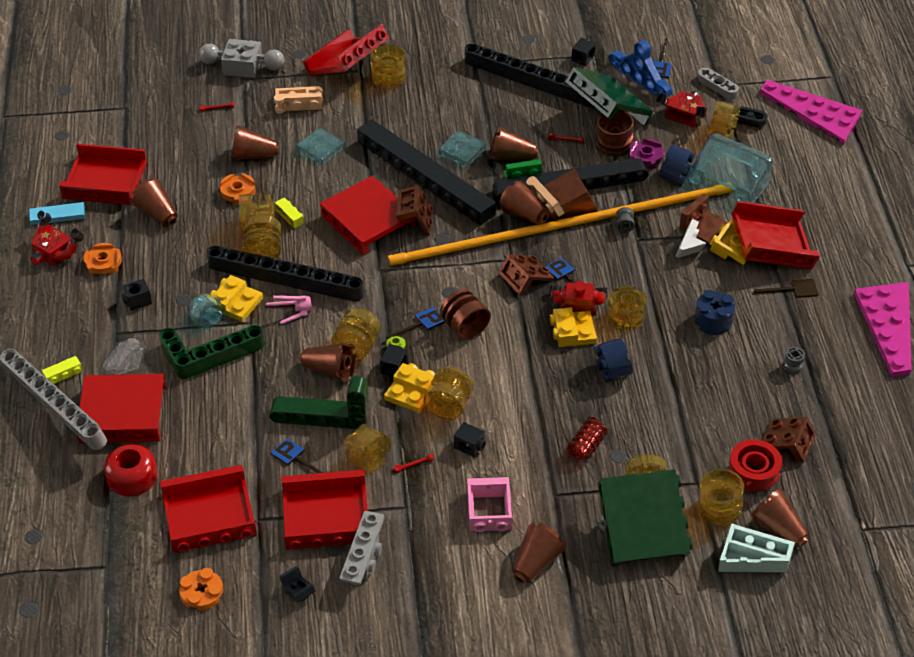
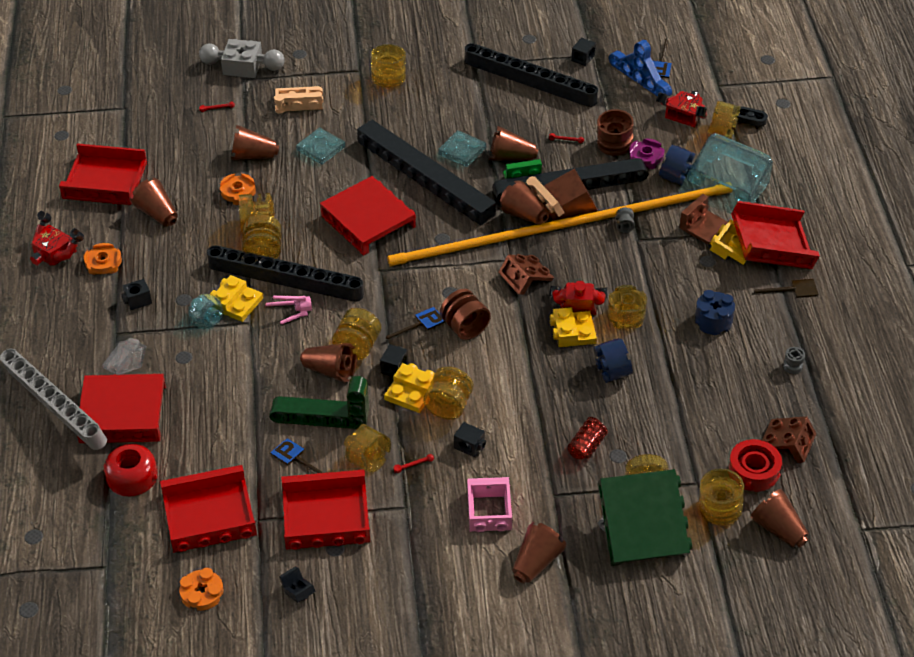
medium azure tile [29,202,85,225] -> none
neon yellow piece [42,356,83,384] -> none
dark green beam [159,325,265,379] -> none
neon yellow piece [275,198,304,229] -> none
red panel [302,24,390,76] -> none
light grey bracket [340,511,385,585] -> none
lime plate [386,336,406,348] -> none
copper bracket [396,185,433,235] -> none
piece [545,258,576,283] -> none
dark green panel [565,67,654,126] -> none
white slope [675,219,706,258] -> none
light grey beam [697,68,739,99] -> none
light aqua wedge [718,524,795,572] -> none
dark pink wing [760,80,862,145] -> none
dark pink wing [854,282,912,377] -> none

